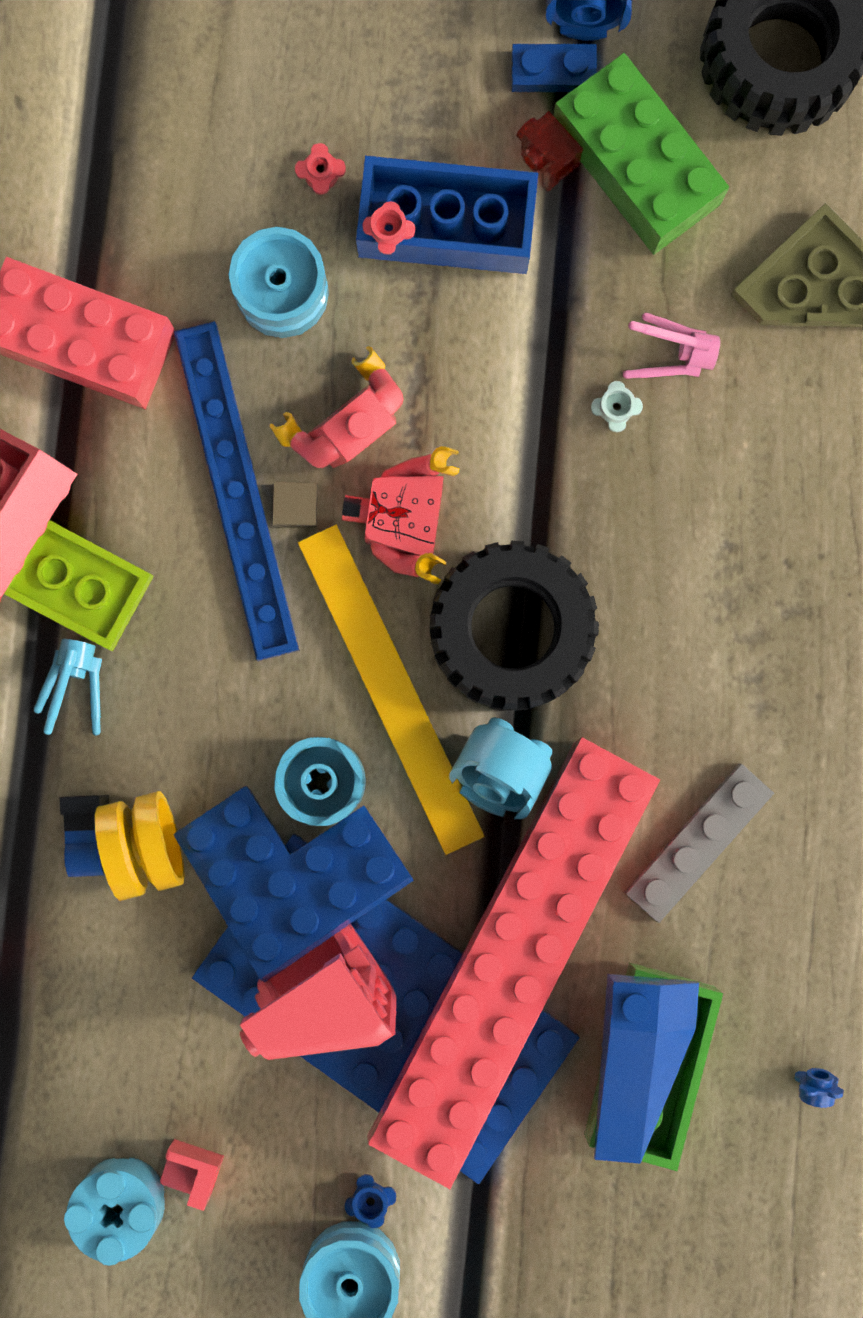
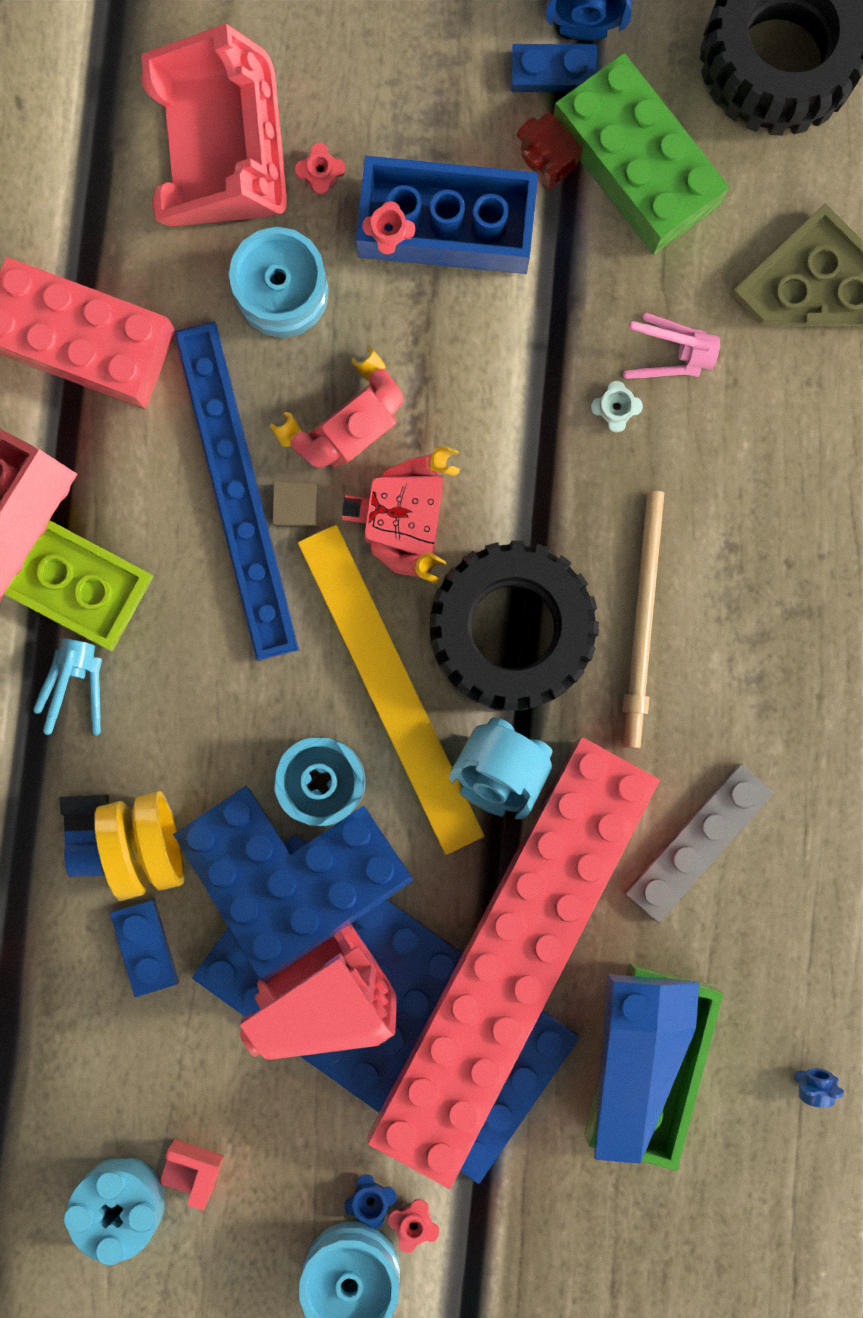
none -> blue plate [110,899,179,997]
none -> coral windscreen [141,24,287,227]
none -> coral plate [388,1199,439,1253]
none -> tan bar [622,491,664,749]

